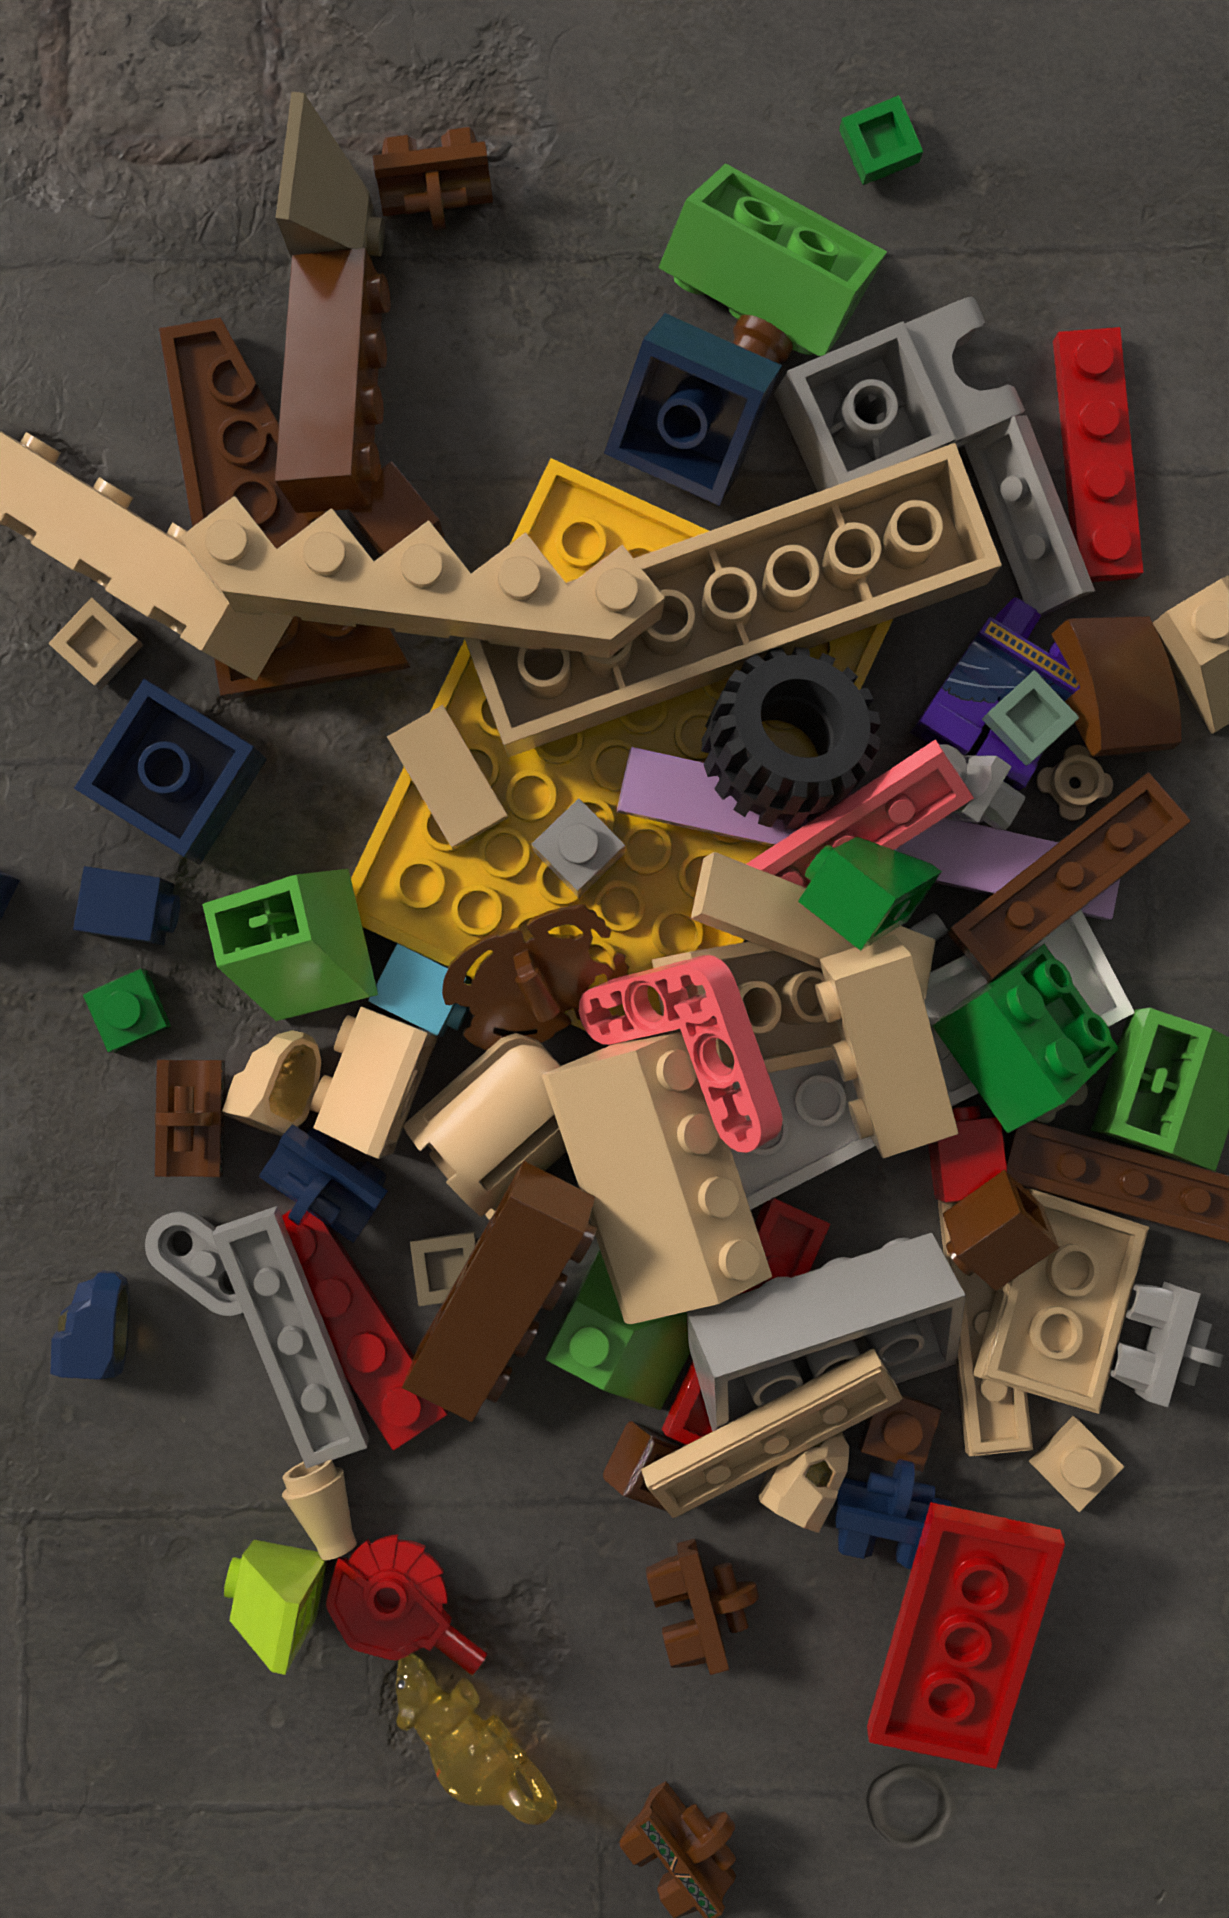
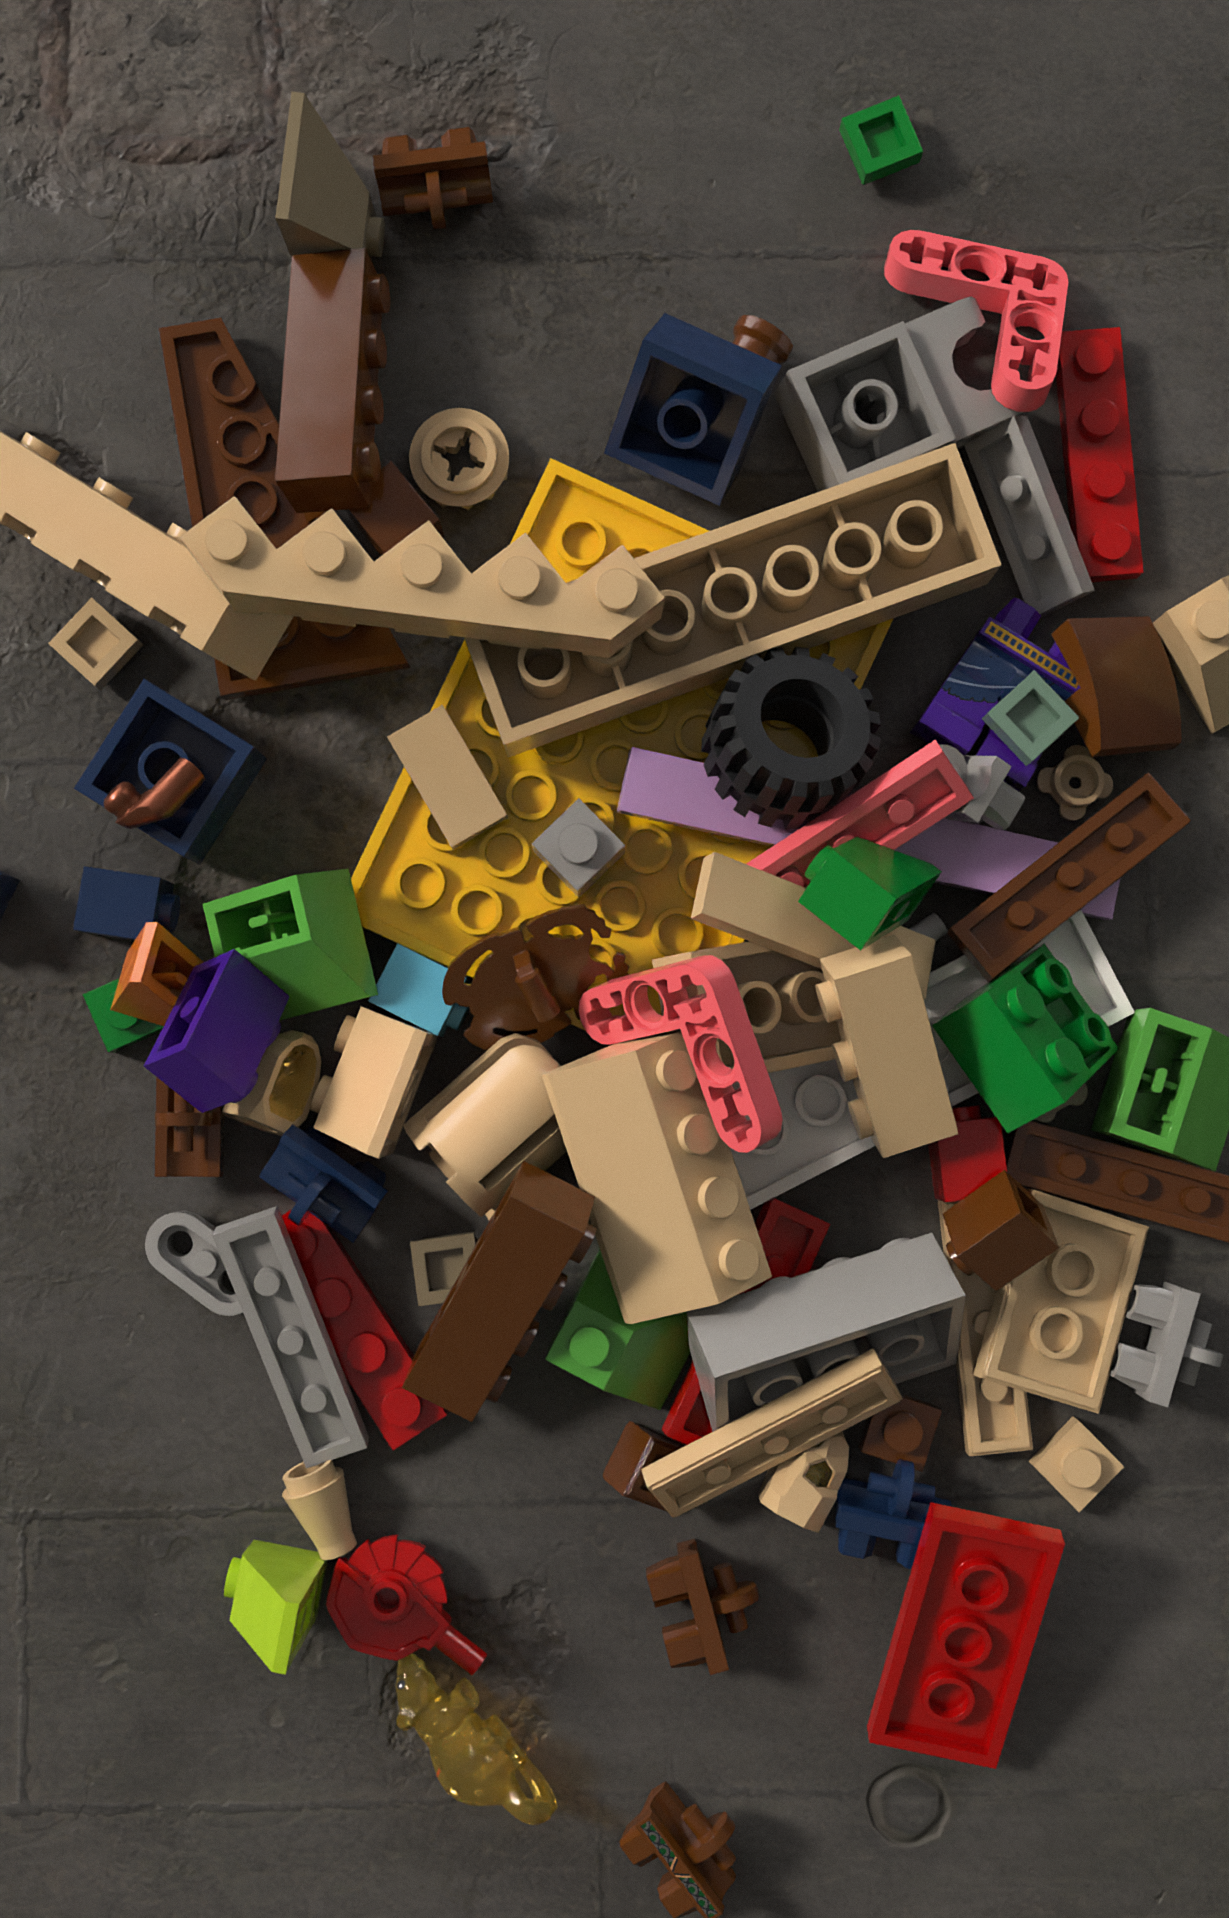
dark blue rock [50,1270,130,1379] -> none
bright green slope [658,163,887,357] -> none
none -> copper arm [104,758,205,829]
none -> orange slope [110,922,204,1026]
none -> dark purple brick [144,949,290,1113]
none -> tan gear [409,408,509,510]
none -> coral beam [884,230,1068,412]

